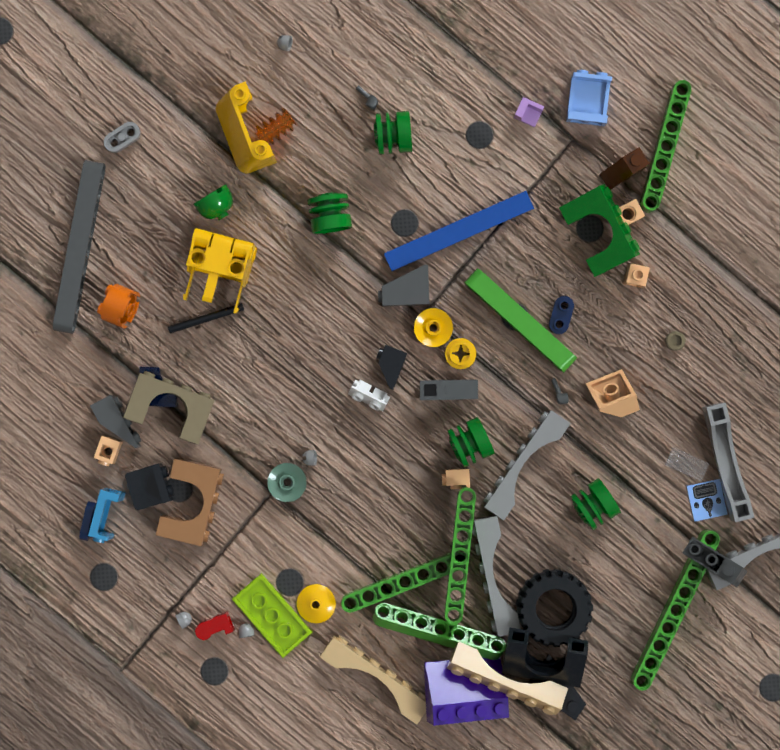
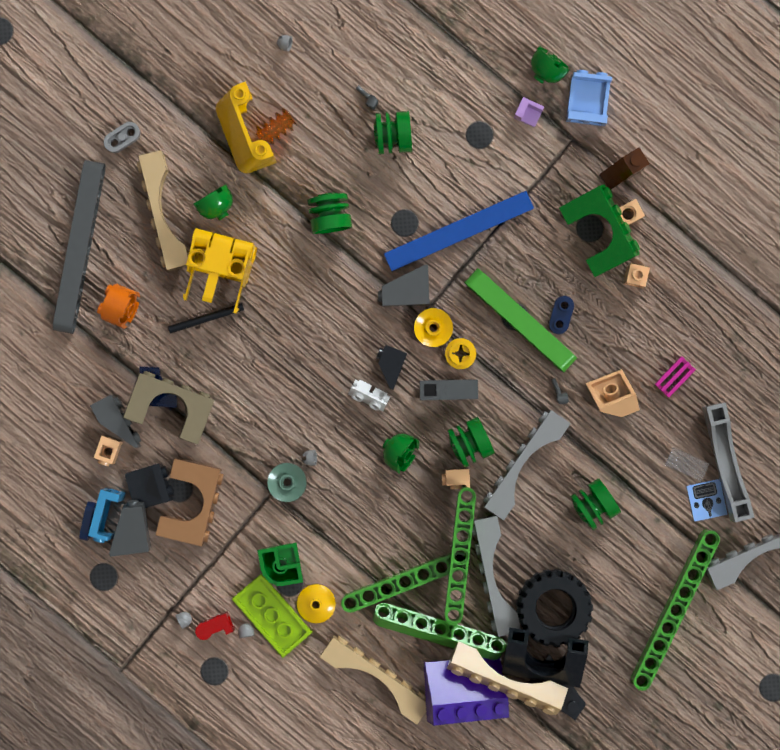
bright green beam [640,80,691,213] -> none
dark tan tile [665,331,686,351] -> none
dark grey slope [682,537,747,588] -> none
none -> dark grey slope [109,500,151,557]
none -> tan arch [137,150,189,271]
none -> green brick [257,542,303,586]
none -> green cylinder [383,434,419,474]
none -> green cylinder [531,46,570,84]
none -> dark pink tile [654,356,696,398]

